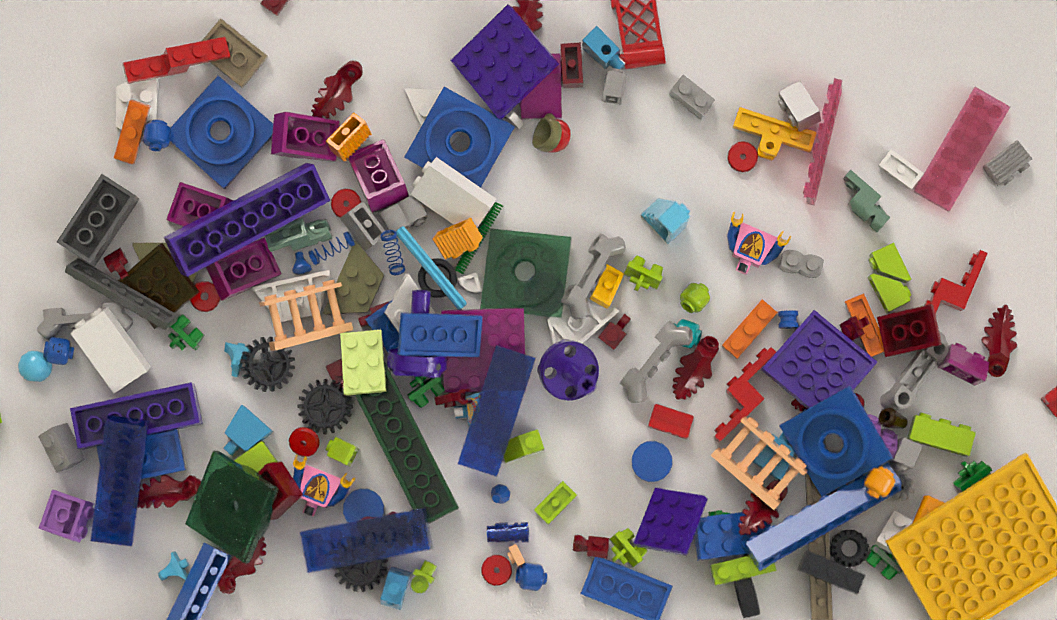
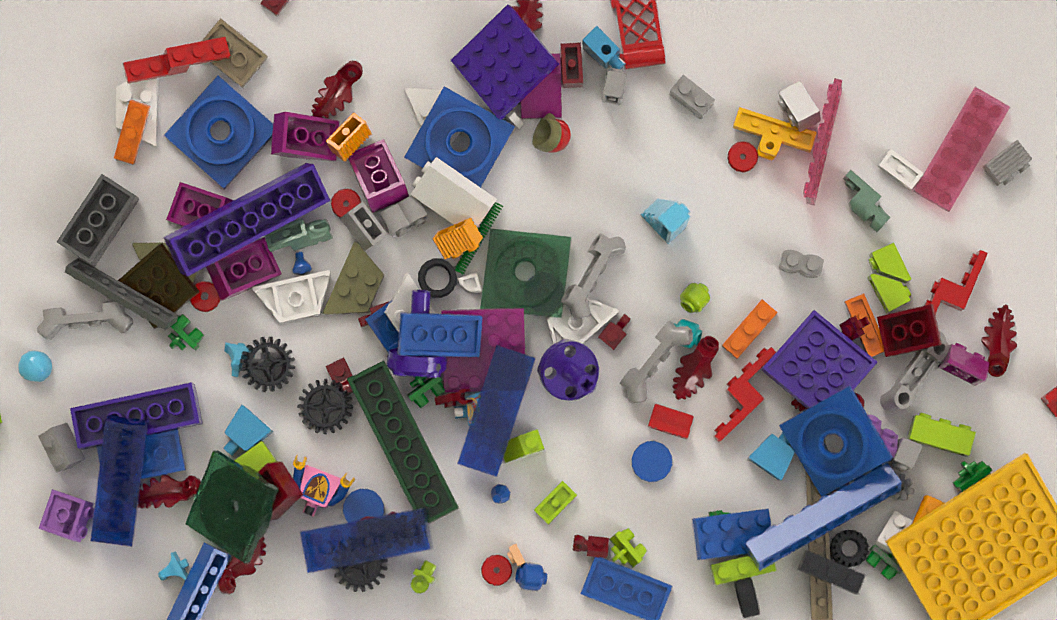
blue head [43,337,74,365] -> none
white brick [70,307,151,393] -> none
dark red plate [103,248,128,279] -> none
blue head [143,120,171,152] -> none
light nougat fence [259,279,353,350] -> none
red piece [289,427,320,457] -> none
blue piece [308,231,355,265] -> none
lime slope [325,437,359,467] -> none
yellowish green plate [340,330,386,396] -> none
blue piece [380,230,405,276] -> none
dark azure torso [380,567,412,610] -> none
medium azure axle [396,226,467,310] -> none
clear blue axle [487,522,529,543] -> none
yellow plate [589,264,624,309] -> none
lime hips [624,255,663,291] -> none
dark purple plate [633,488,708,556] -> none
light nougat fence [711,417,808,510] -> none
torso [727,212,791,275] -> none
dark red plant [738,480,788,535] -> none
blue wheel [778,310,799,329] -> none
light orange head [864,466,895,499] -> none
dark brown cone [878,408,908,429] -> none

